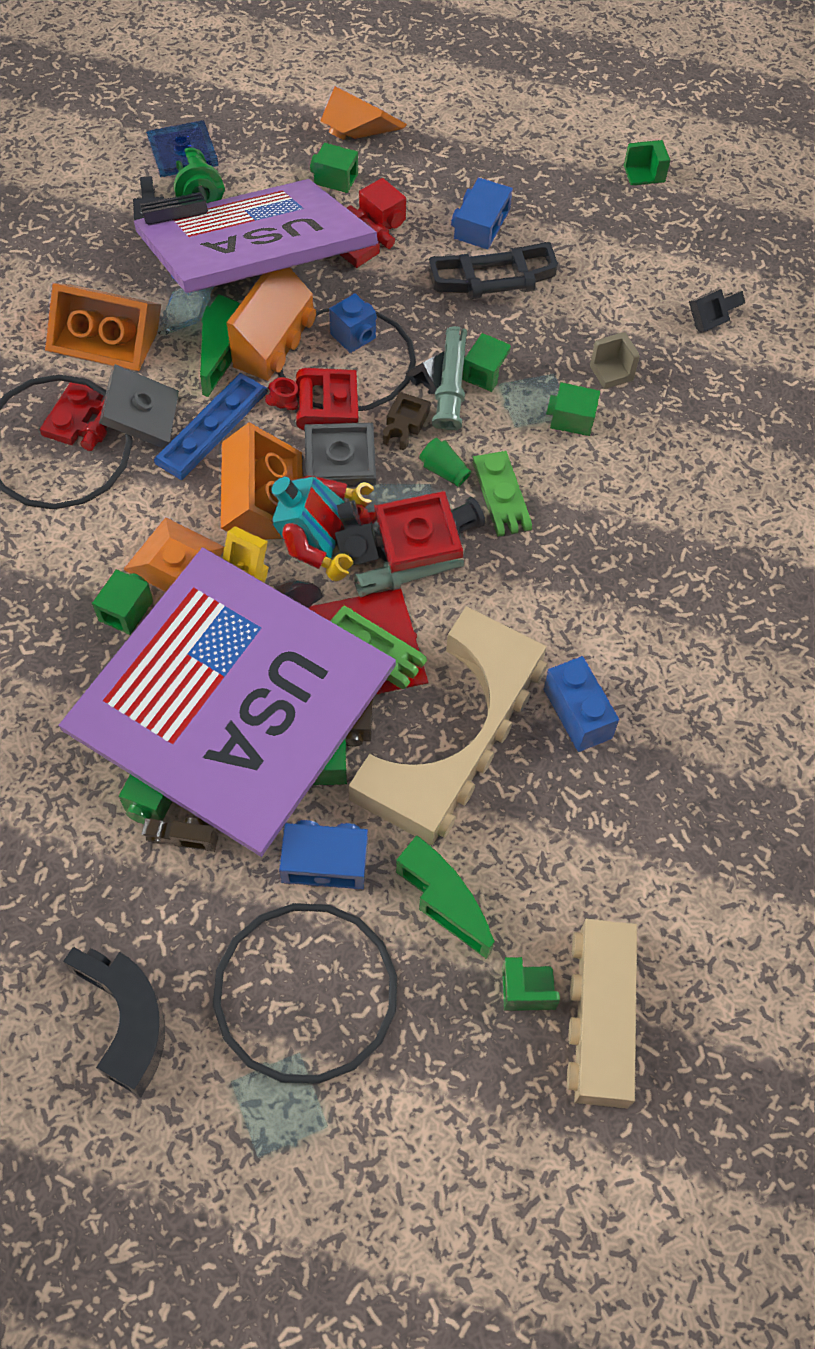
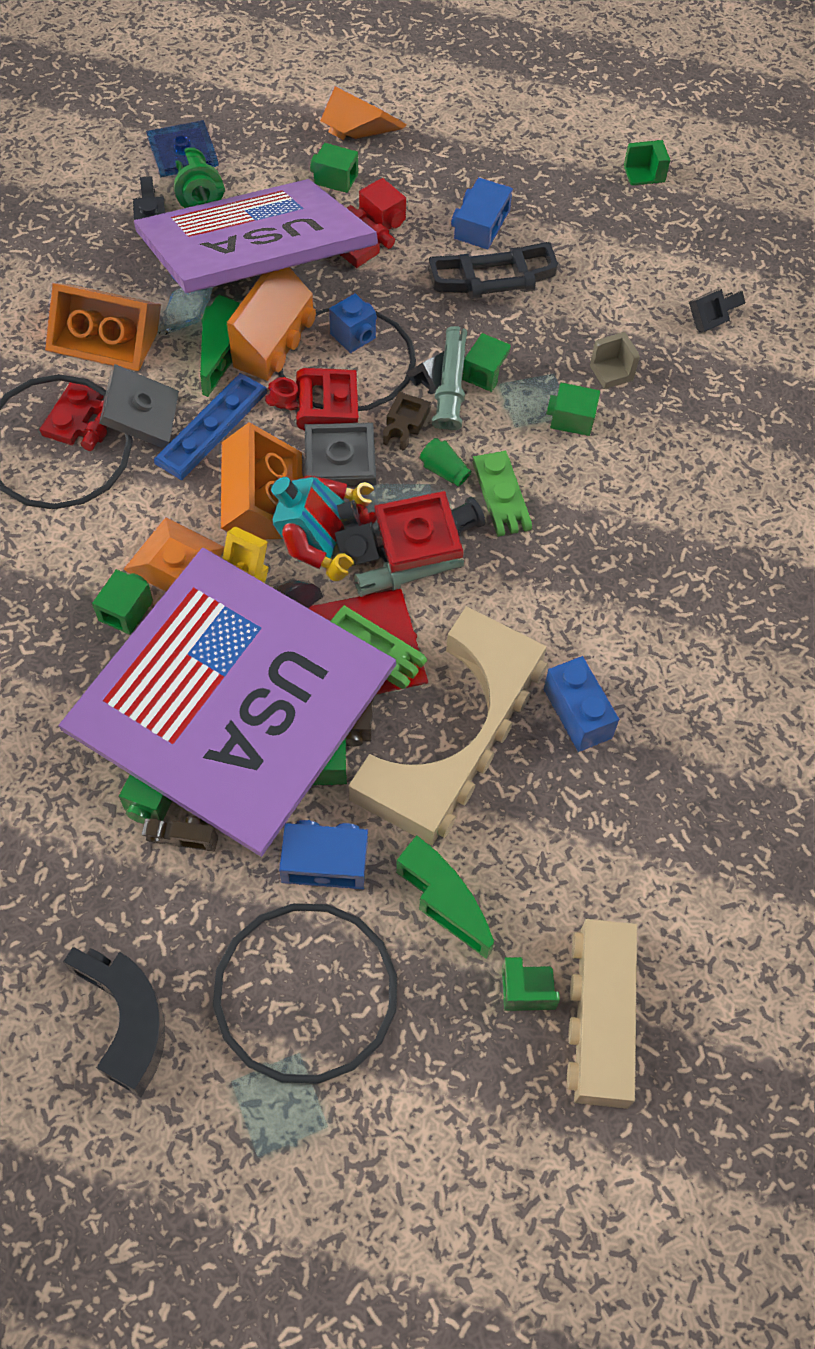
black tile [140,192,208,225] -> none

